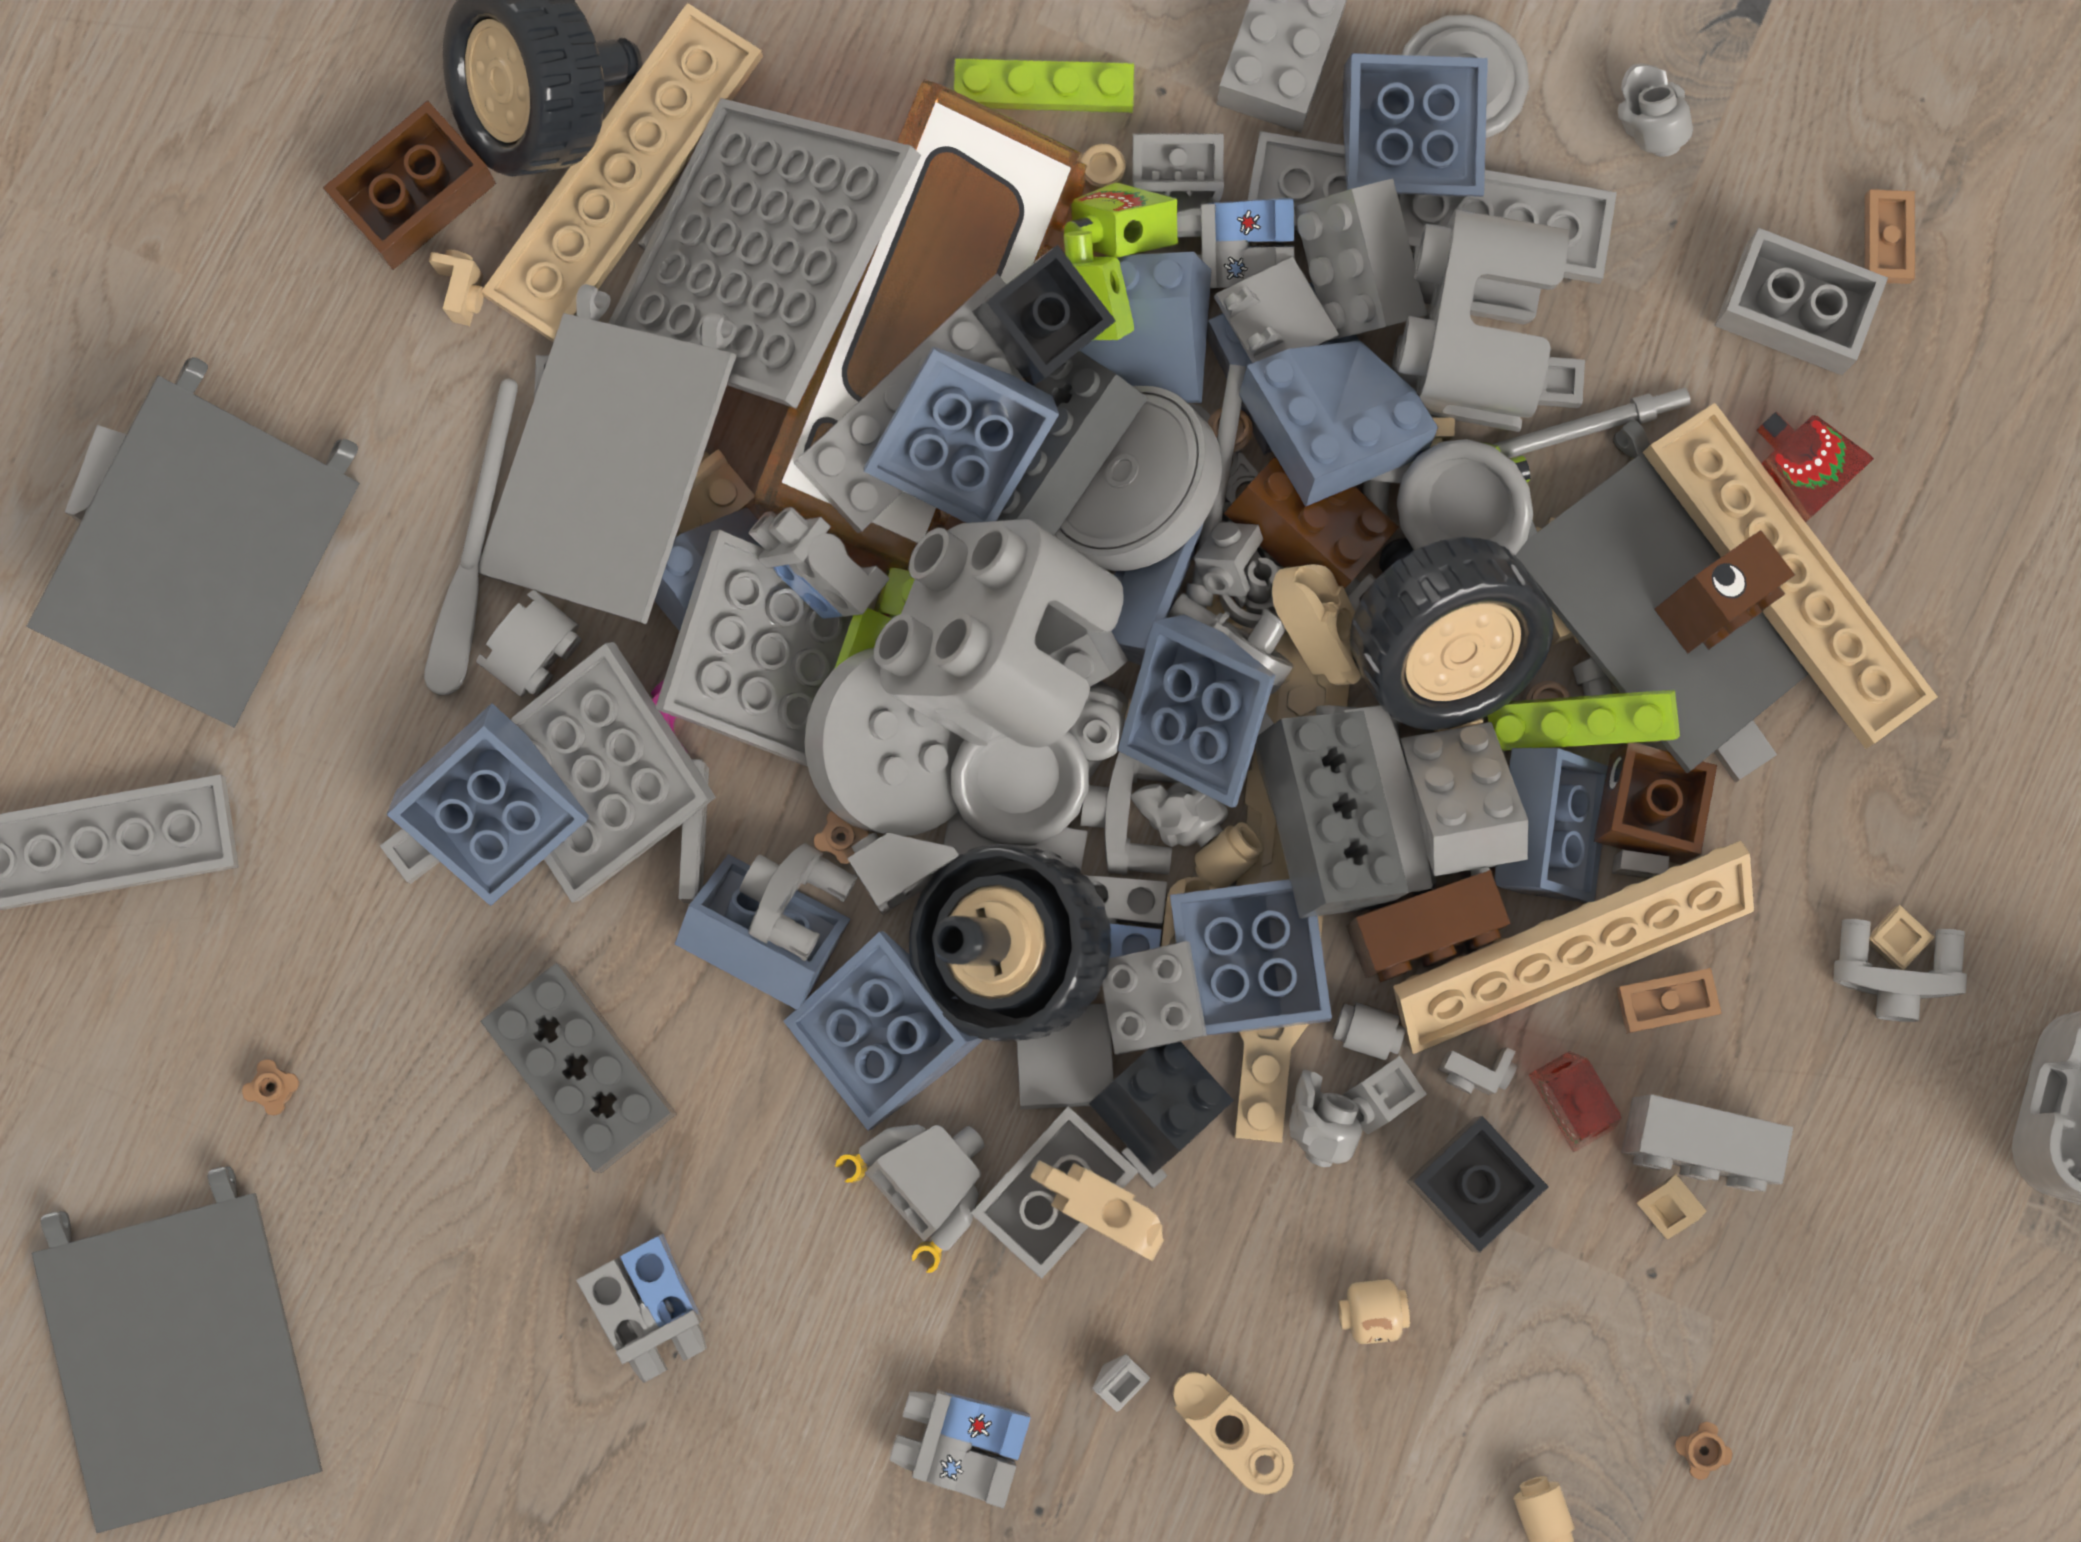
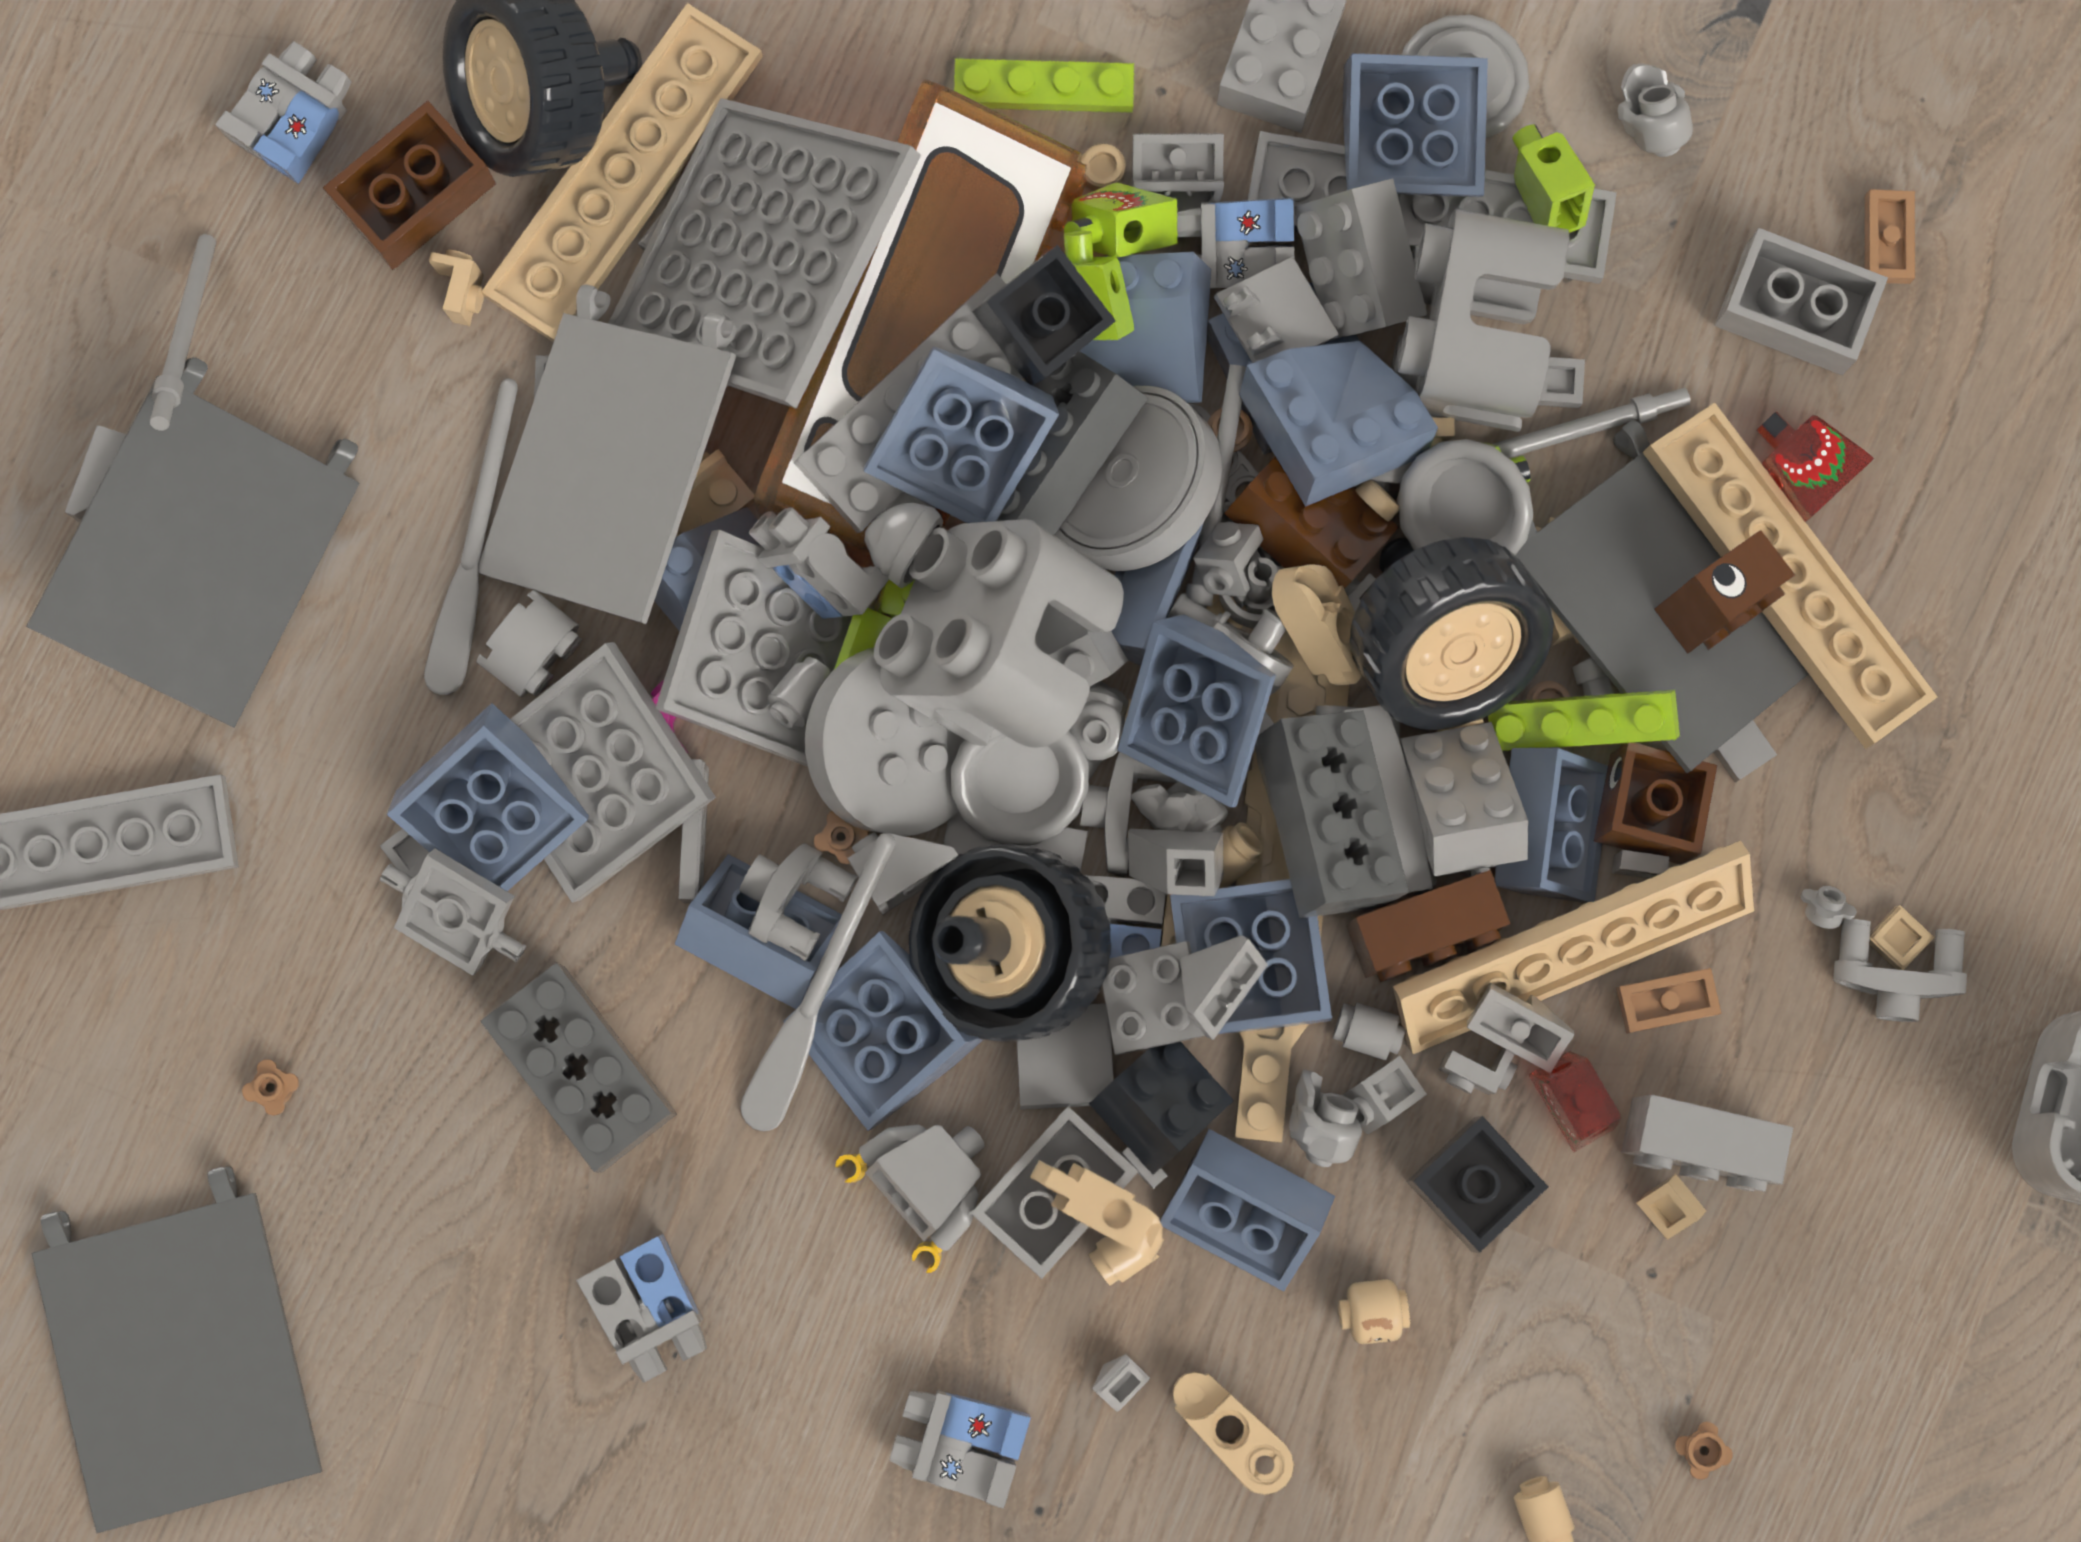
none -> light grey bar [150,234,216,430]
none -> hips [215,41,351,184]
none -> light grey plate [380,848,526,976]
none -> light grey piece [740,834,895,1131]
none -> light grey brick [768,657,831,727]
none -> light grey hat [864,503,943,588]
none -> tan brick [1089,1236,1160,1286]
none -> light grey slope [1128,829,1224,896]
none -> sand blue slope [1160,1129,1335,1292]
none -> light grey slope [1180,935,1268,1040]
none -> tan tile [1355,479,1400,521]
none -> light grey slope [1467,983,1575,1073]
none -> lime torso [1512,124,1595,233]
none -> light grey plate [1801,886,1857,929]

